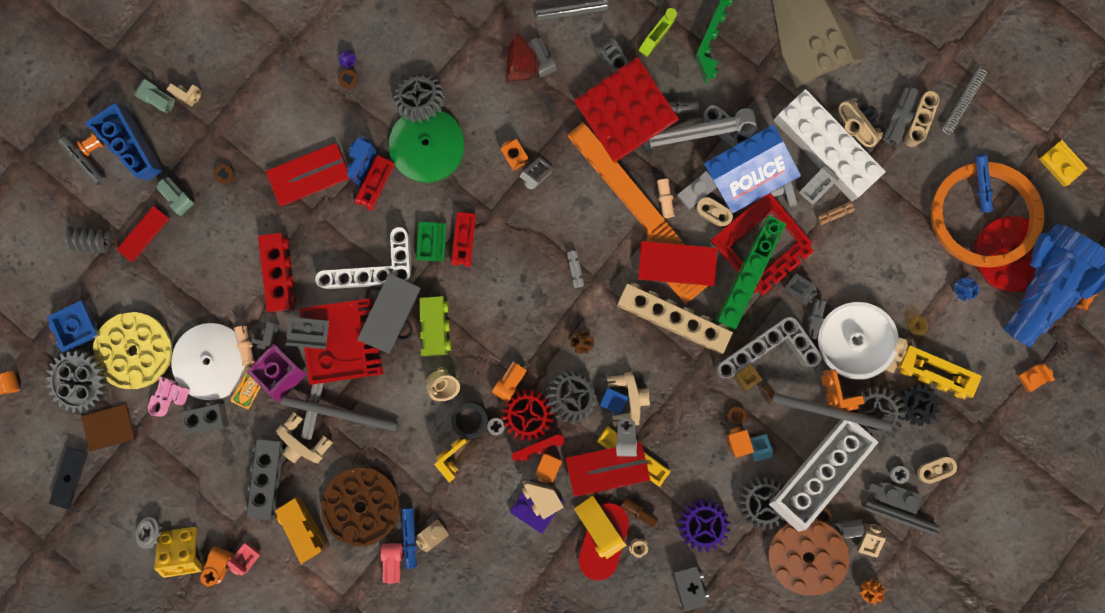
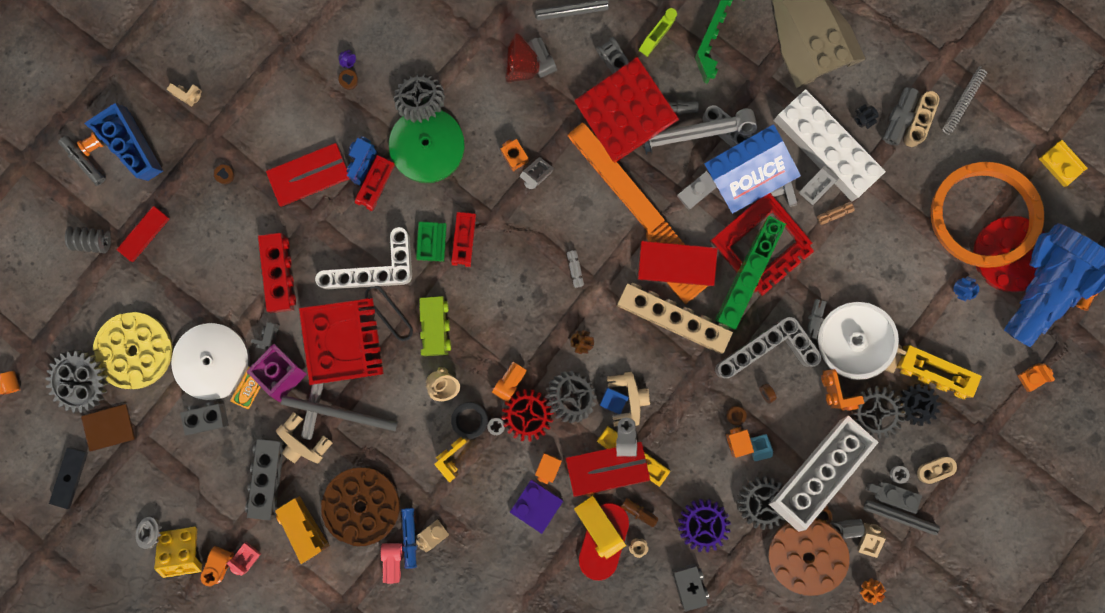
blue plate [47,300,100,352] -> none
sand green piece [133,79,175,114] -> none
bright pink piece [148,377,190,417] -> none
sand green piece [156,177,195,216] -> none
light nougat pin [234,325,255,366] -> none
dark grey plate [286,317,329,349] -> none
dark grey piece [357,273,420,354] -> none
red plate [511,434,564,463] -> none
tan slope [521,480,564,519] -> none
light nougat pin [657,179,675,219] -> none
tan plate [696,197,733,227] -> none
pearl gold panel [733,364,763,391] -> none
dark grey piece [772,393,892,431] -> none
dark grey bracket [785,273,817,306] -> none
tan connector [839,98,884,147] -> none
tan tile [894,337,908,362] -> none
clear yellow plate [908,316,928,335] -> none
blue pin [975,154,994,212] -> none

